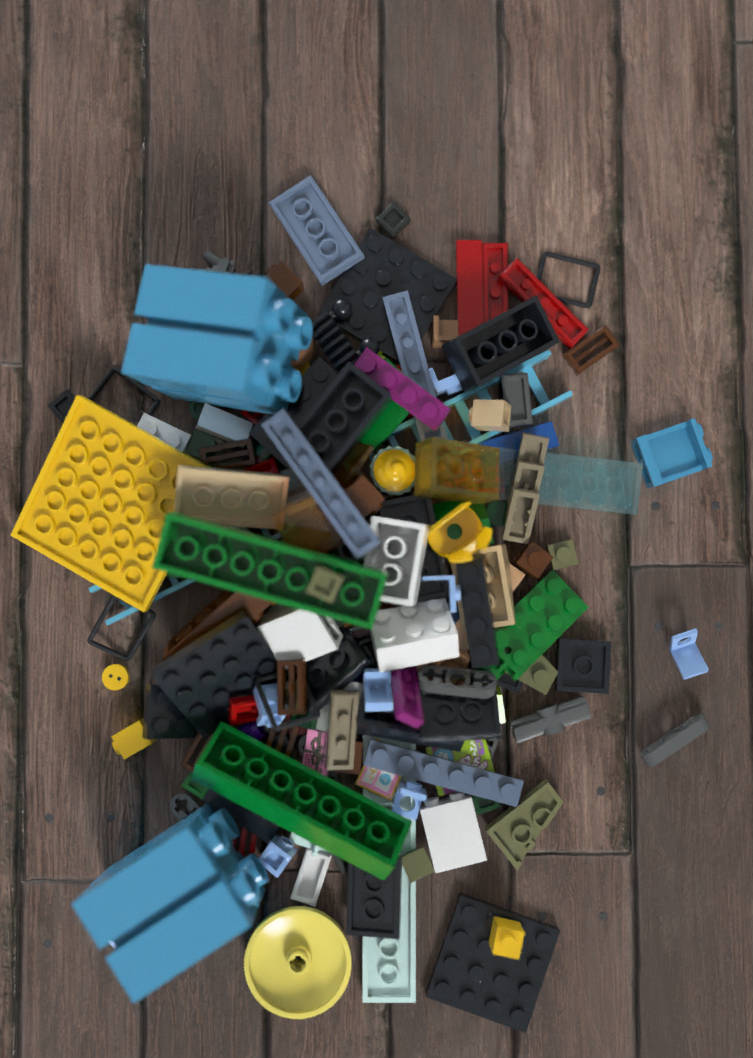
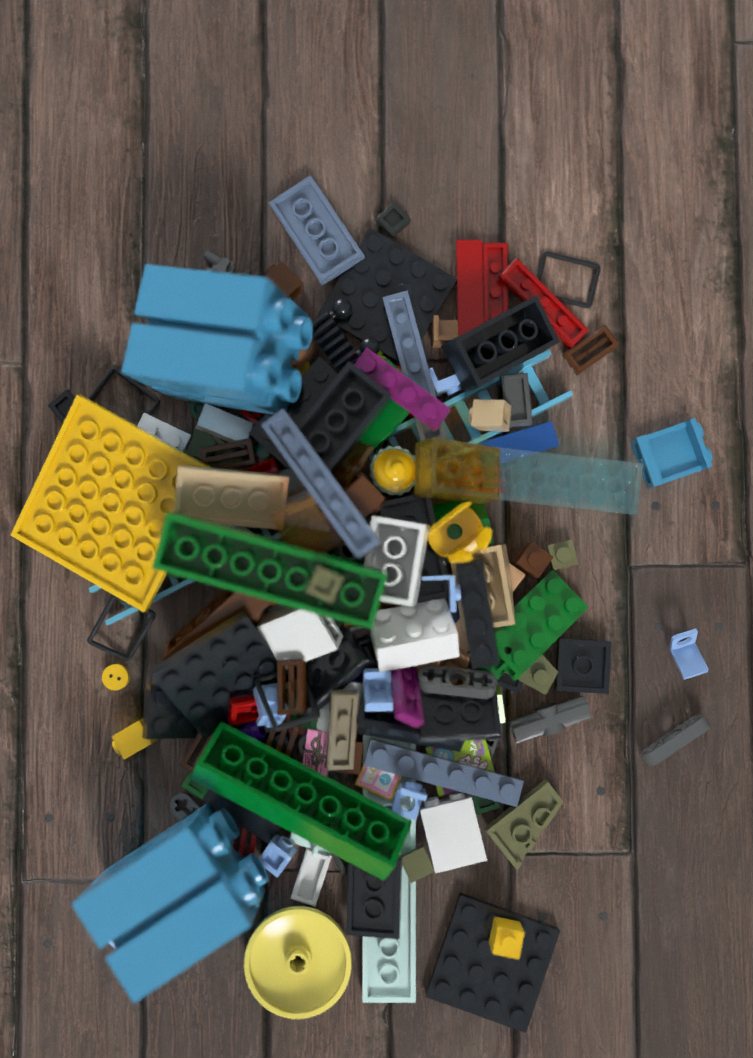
dark green tile [486,501,508,527] -> none
dark tan slope [502,432,549,544] -> none

